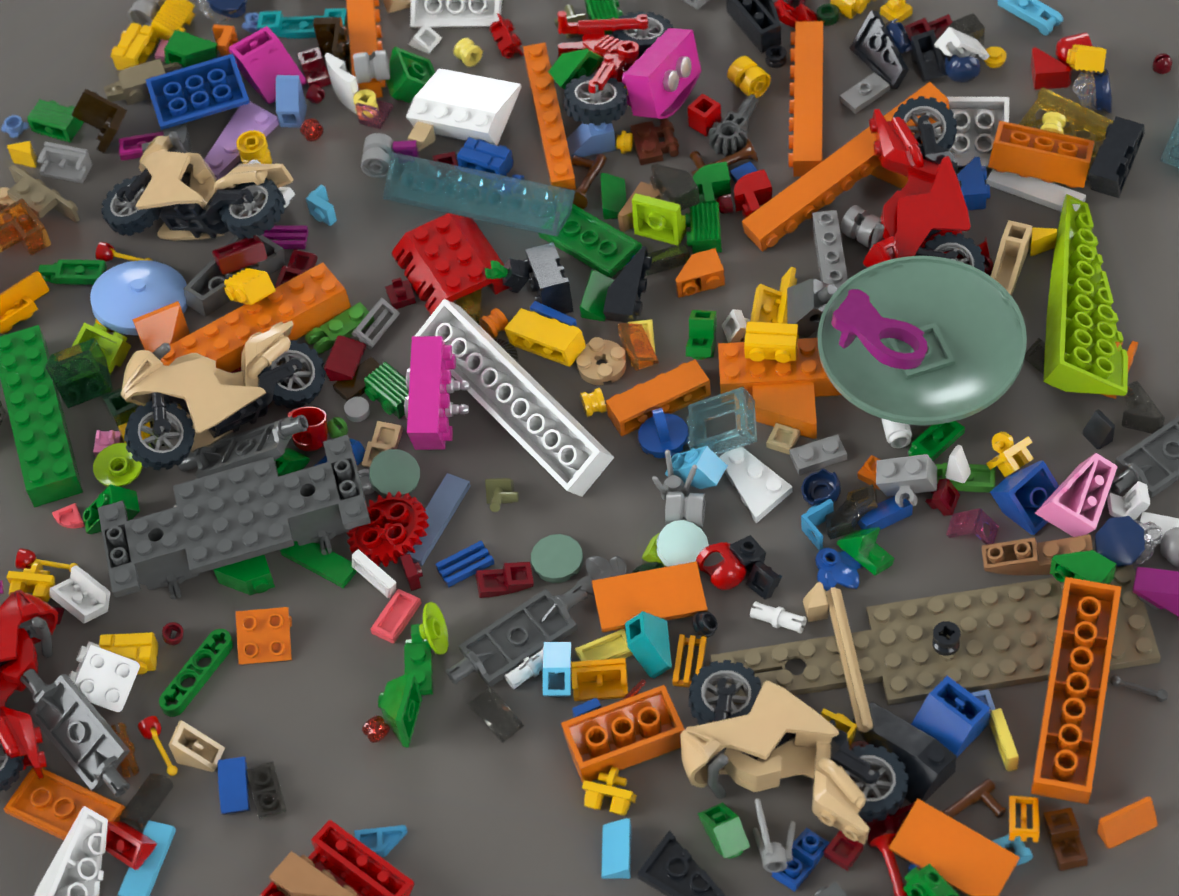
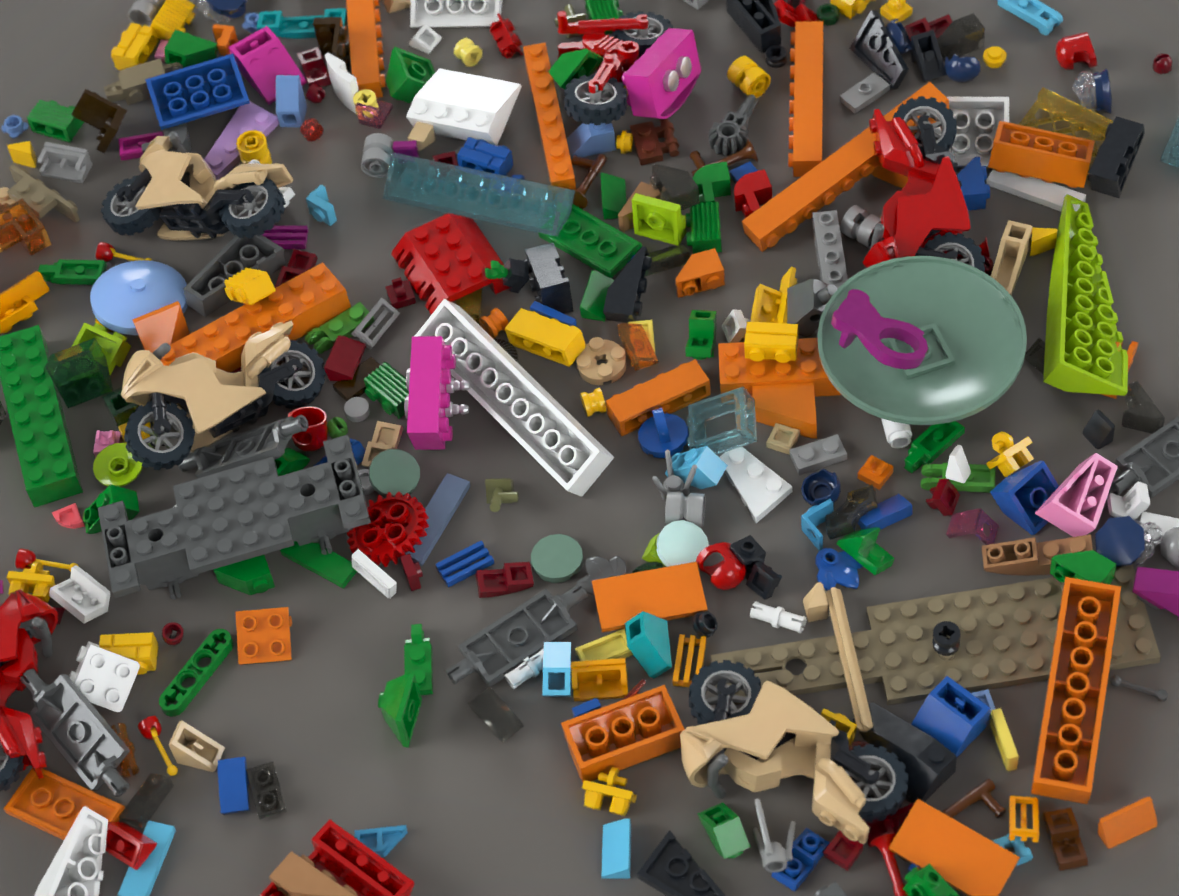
dark red slope [212,235,267,274] -> none
light grey wheel [353,50,390,83] -> none
clear red bush [362,715,390,743] -> none
coral tile [370,589,421,644] -> none
lime dish [419,602,448,655] -> none
red brick [687,93,721,137] -> none
dark red hinge [716,194,734,214] -> none
light grey brick [876,454,937,507] -> none
white hinge [934,27,990,60] -> none
red slope [1031,47,1072,90] -> none
light yellow wheel [1040,112,1067,134] -> none
yellow brick [1067,44,1107,73] -> none

